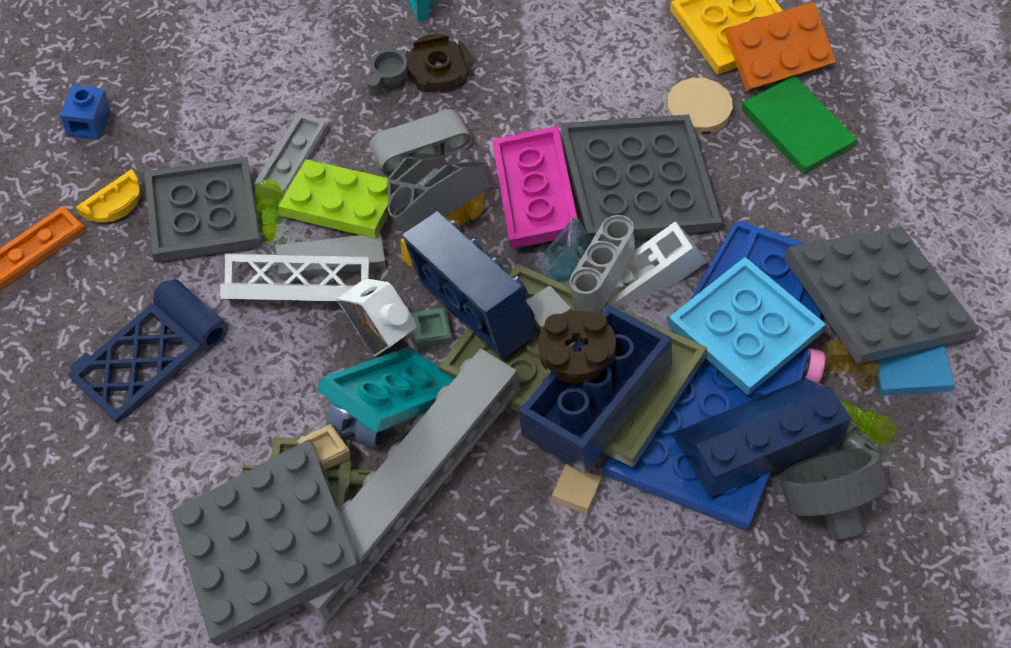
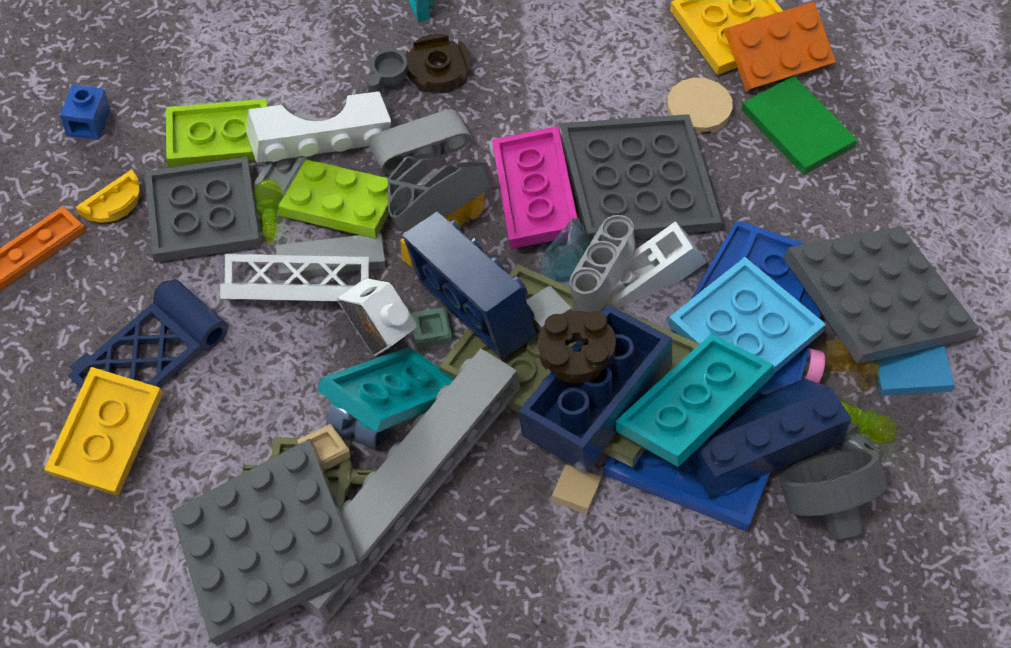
none -> yellow plate [44,367,163,497]
none -> lime plate [166,98,268,168]
none -> white arch [246,91,391,163]
none -> teal plate [615,333,774,467]

